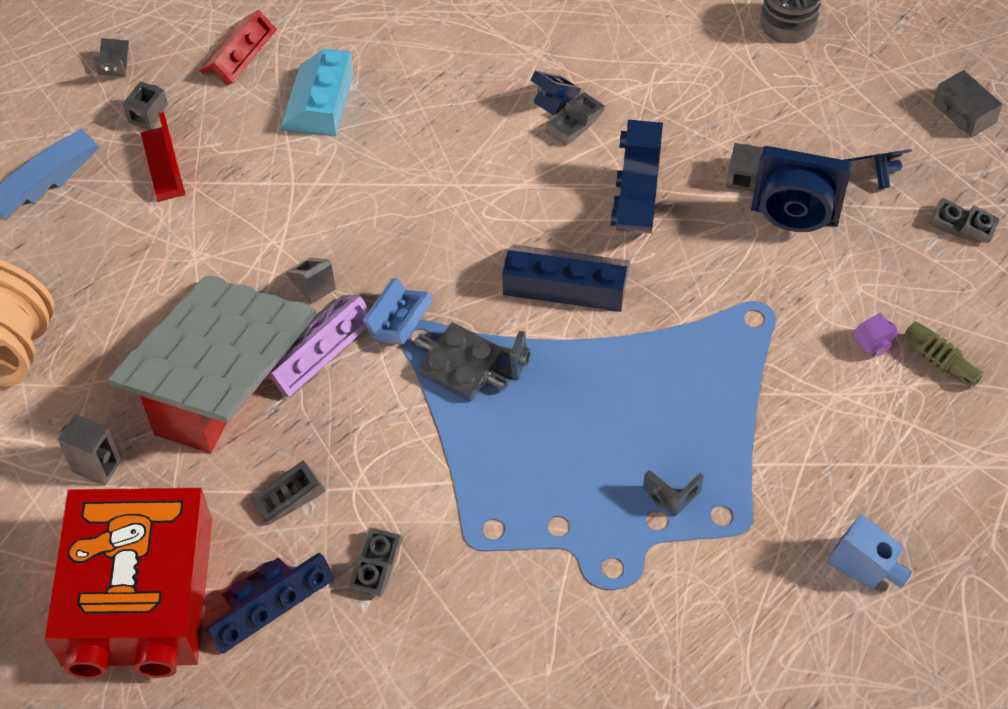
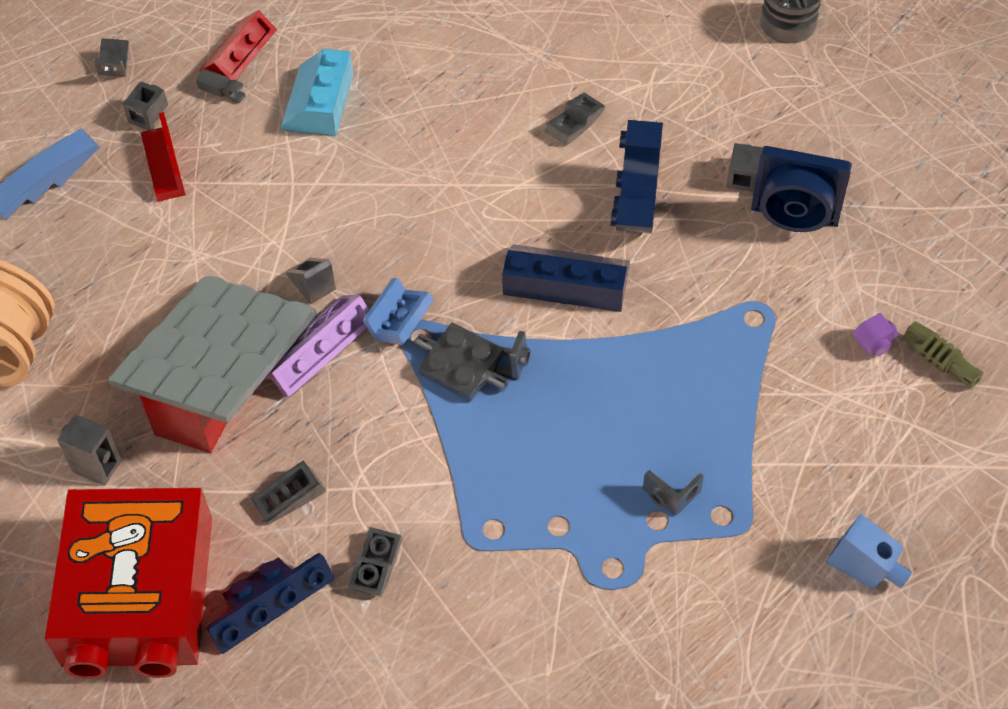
dark blue slope [530,70,581,115] -> none
dark blue shield [844,149,912,189] -> none
flat silver slope [929,197,1000,243] -> none
flat silver brick [933,70,1003,138] -> none
none -> dark grey bar [196,69,246,103]

